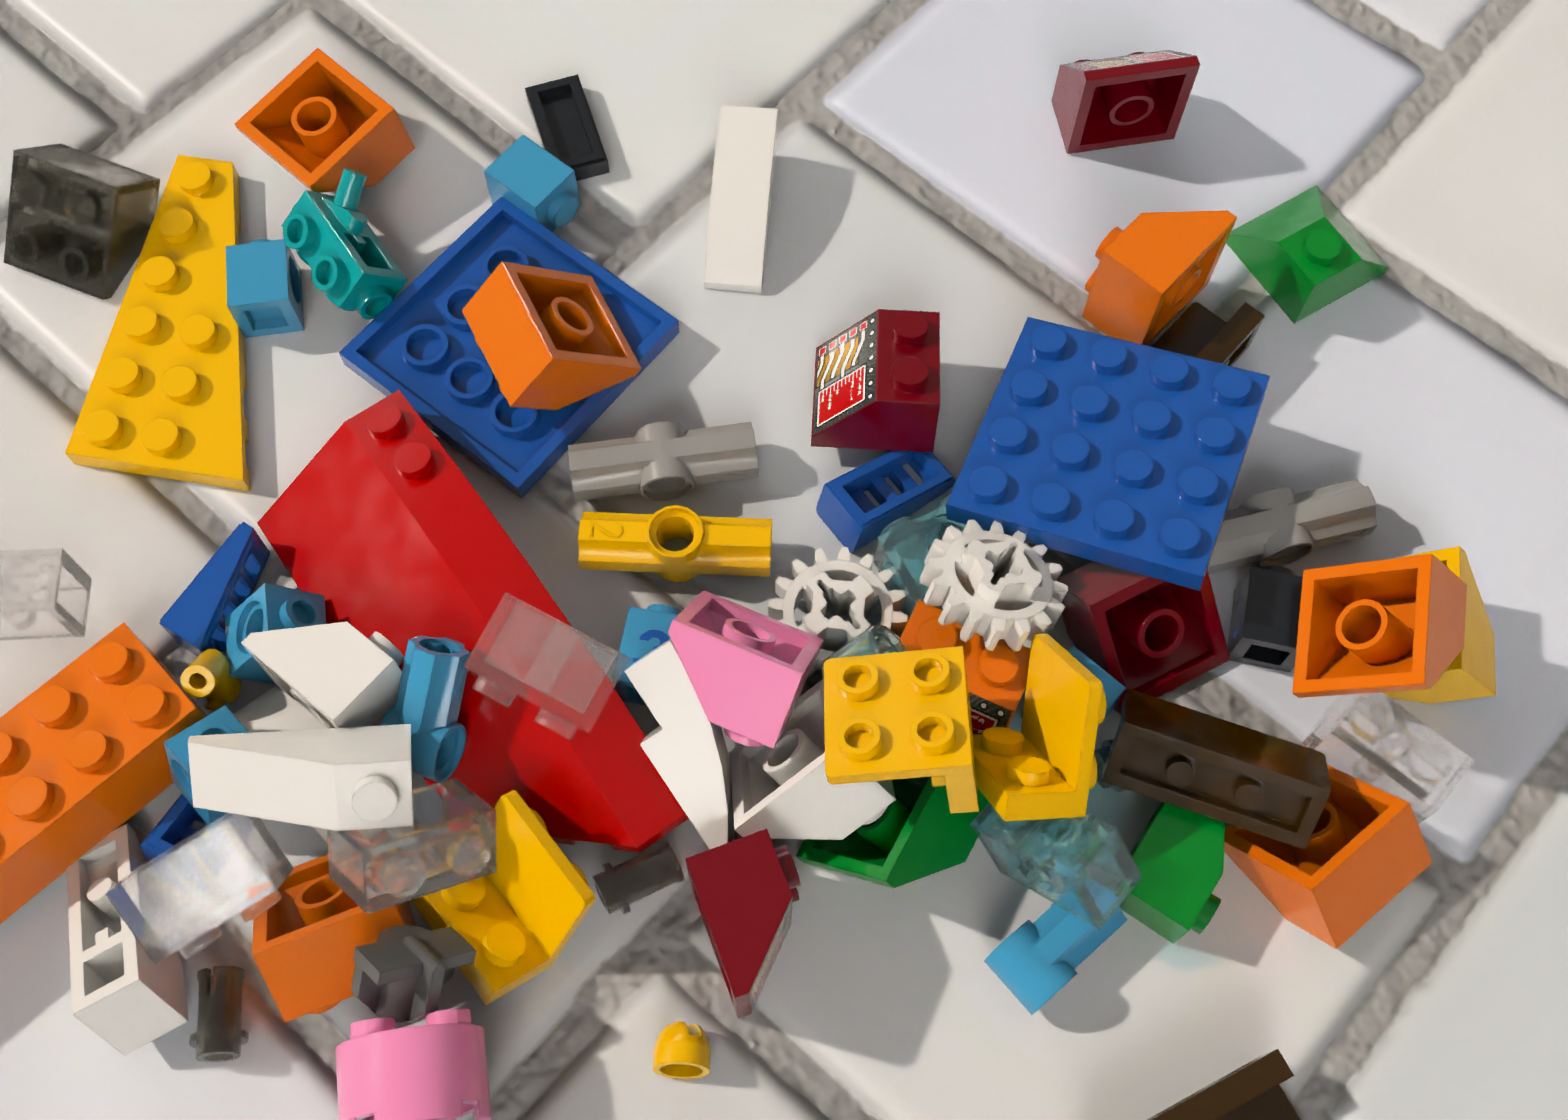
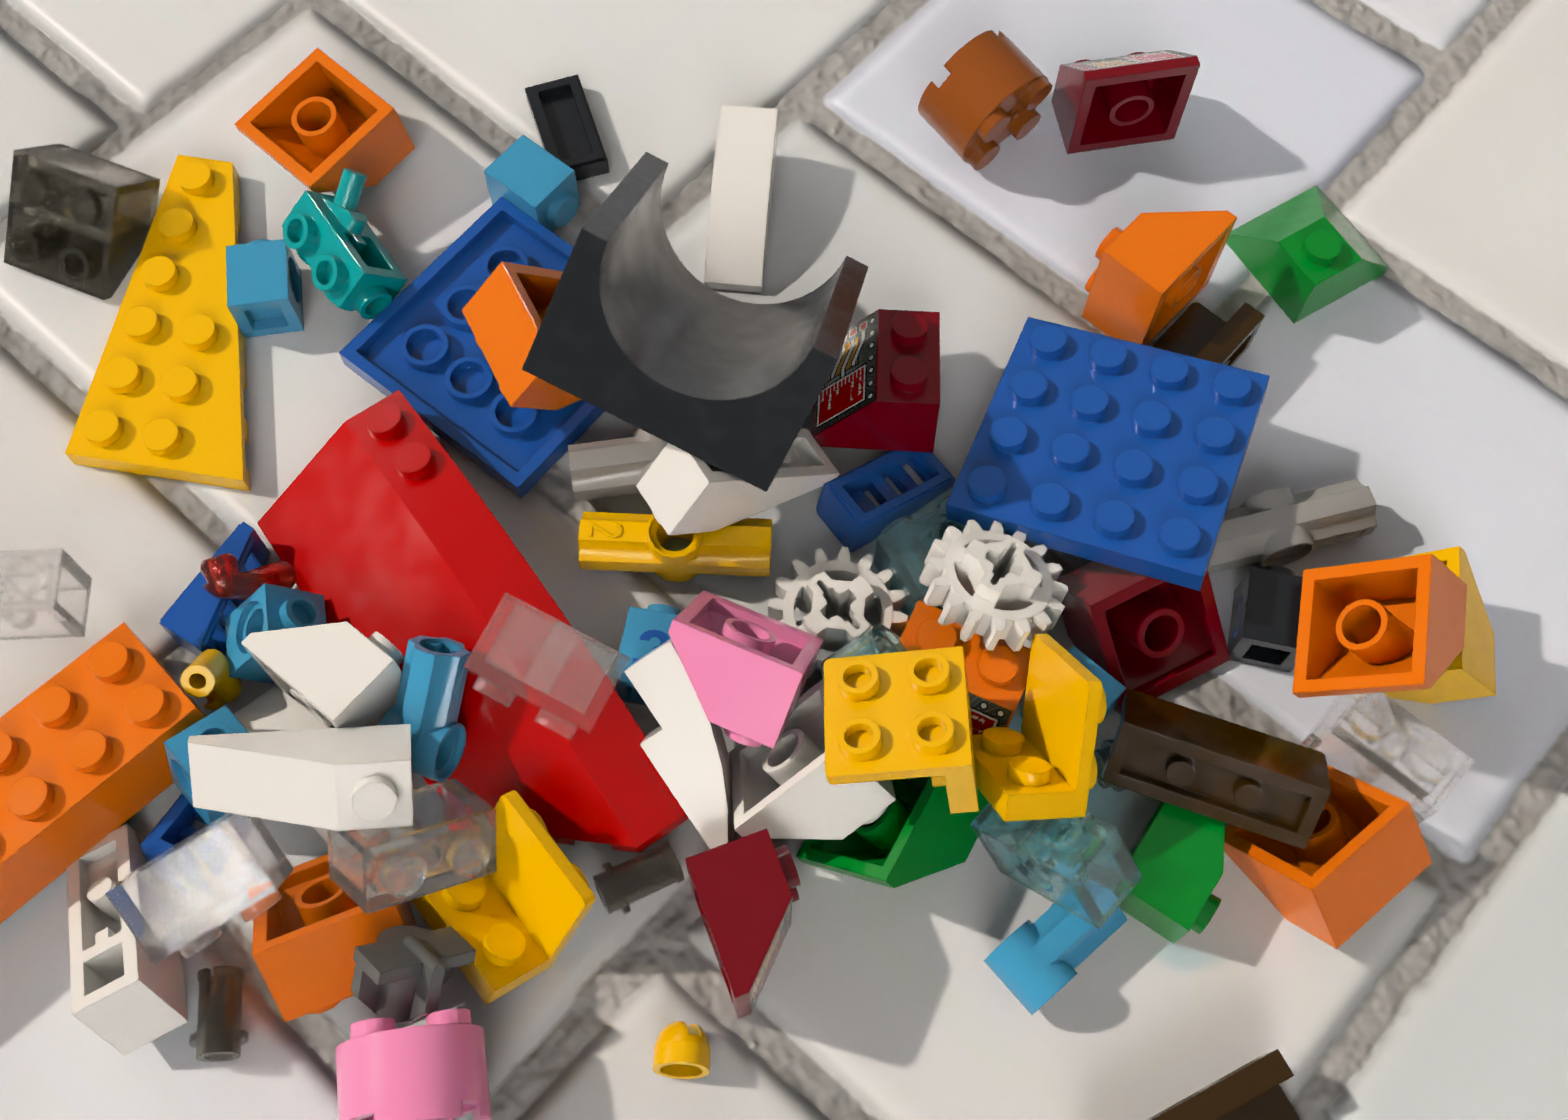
none -> clear red arm [200,552,296,600]
none -> black piece [522,152,868,492]
none -> white slope [636,428,840,536]
none -> dark orange brick [918,30,1053,171]

